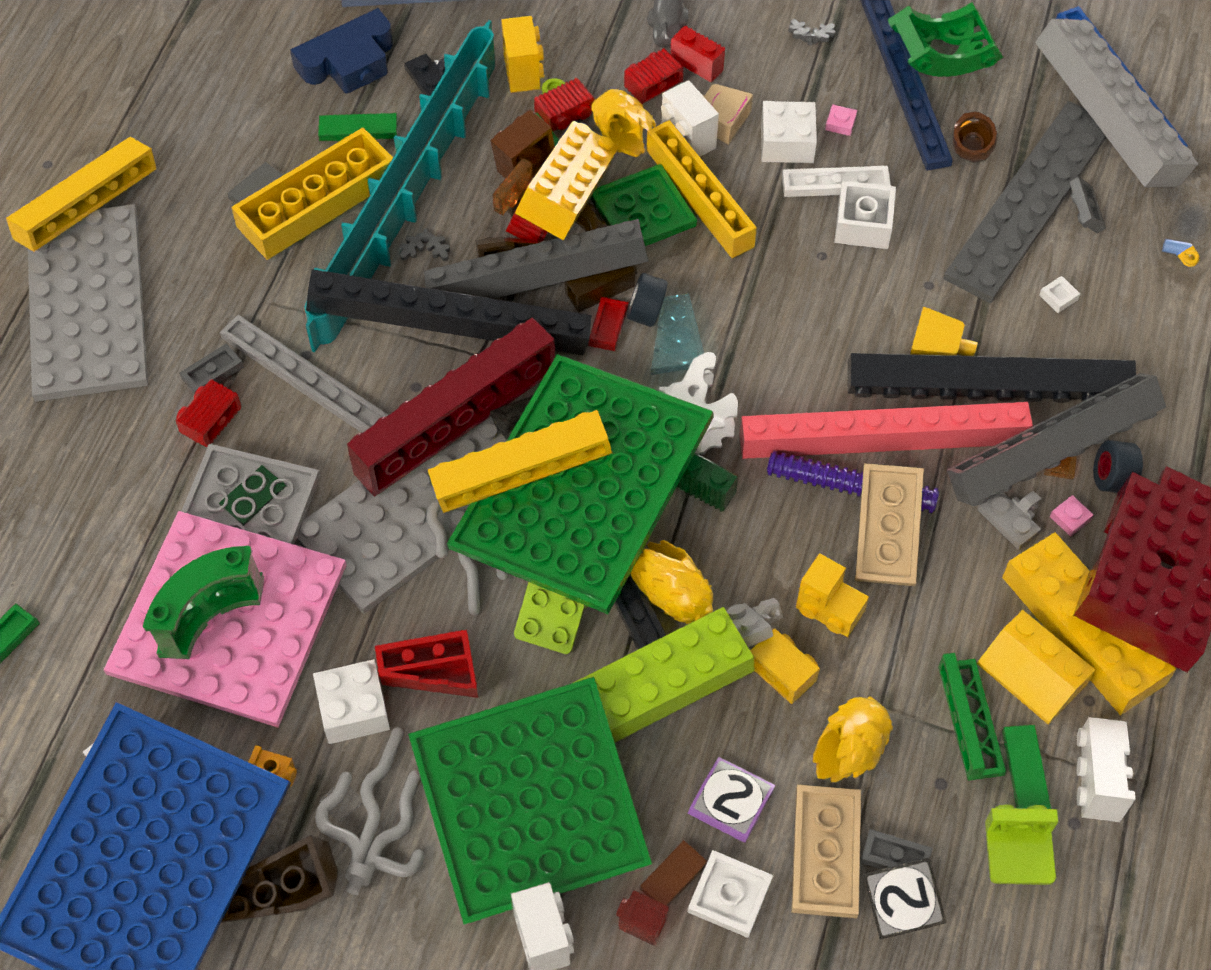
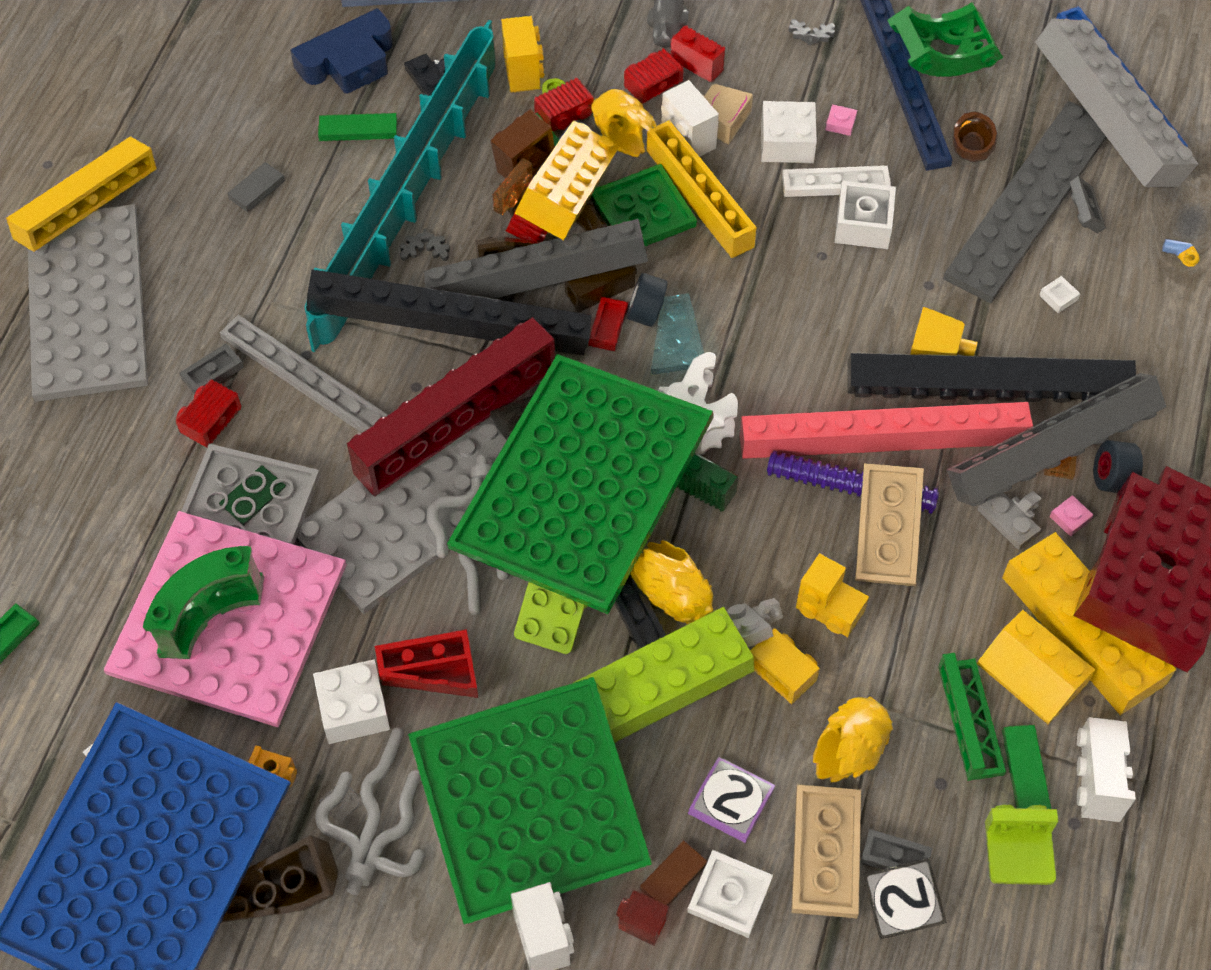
yellow brick [231,127,393,260] -> none
yellow brick [428,410,612,513] -> none

